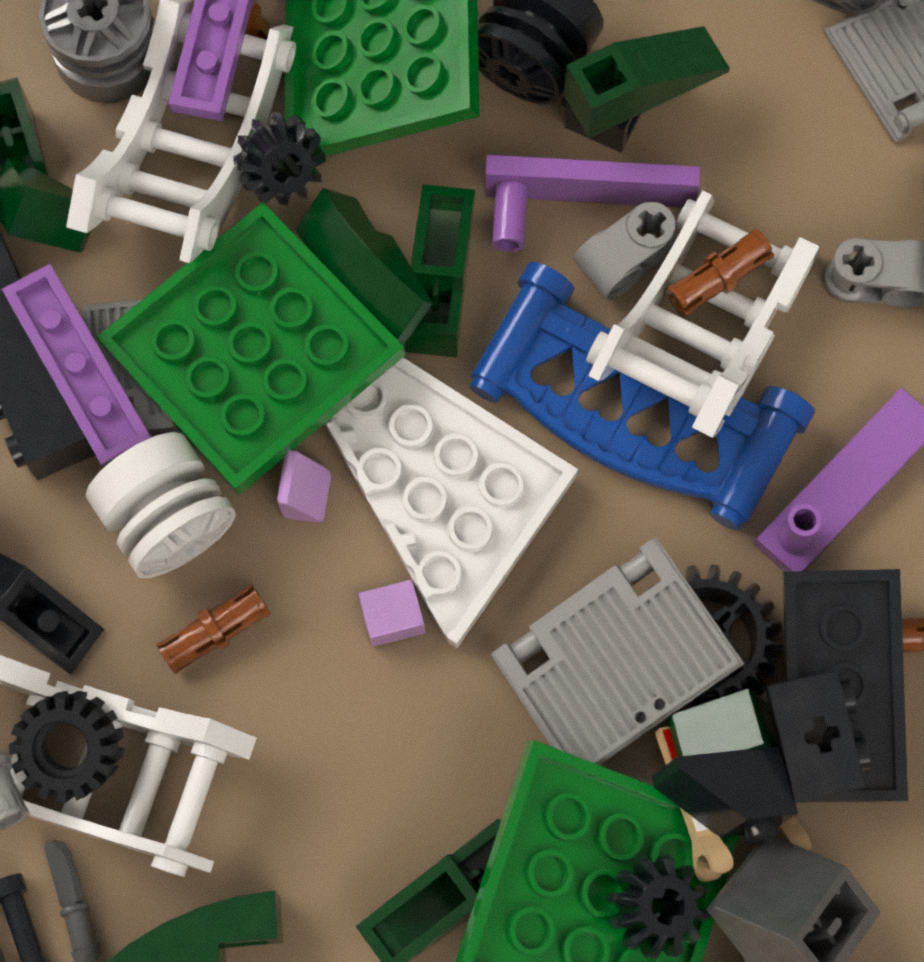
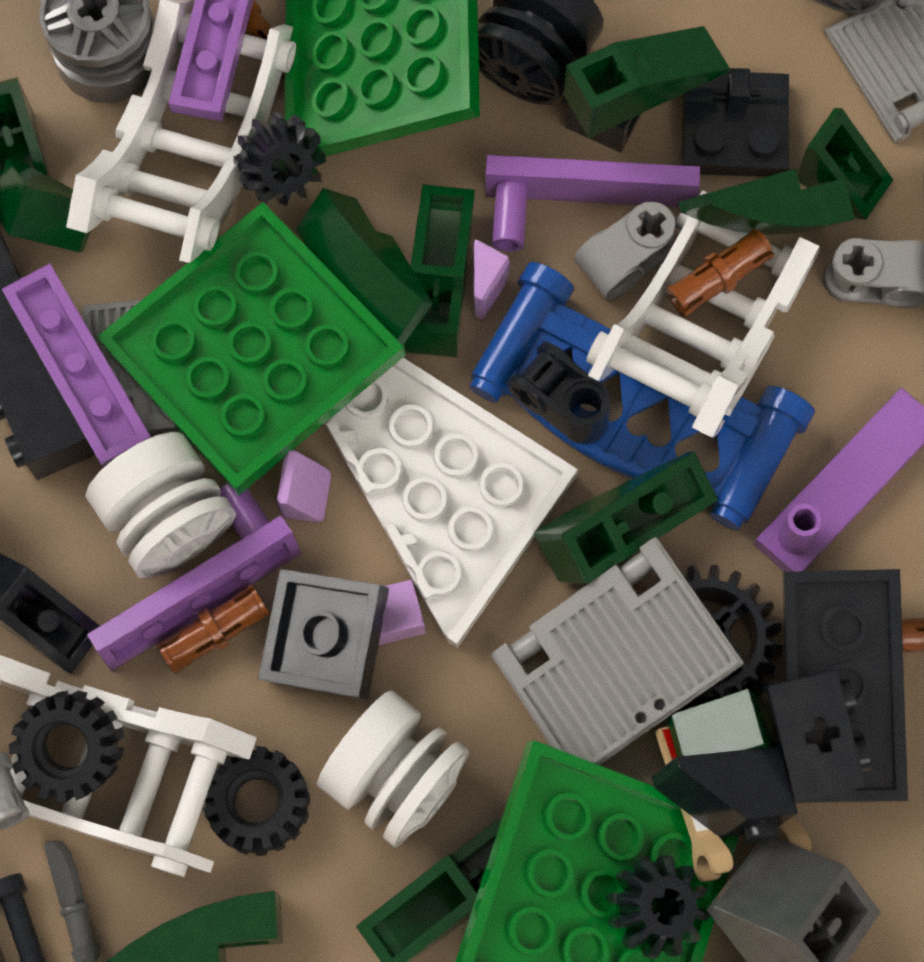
none -> medium lavender piece [87,484,302,671]
none -> black tyre [203,746,310,856]
none -> hinge [258,569,389,700]
none -> white wheel [316,690,469,848]
none -> lavender slope [474,240,510,320]
none -> black piece [506,341,610,444]
none -> dark green slope [534,451,718,584]
none -> dark green slope [678,169,855,235]
none -> black hinge [682,68,789,177]
none -> dark green slope [797,108,893,220]

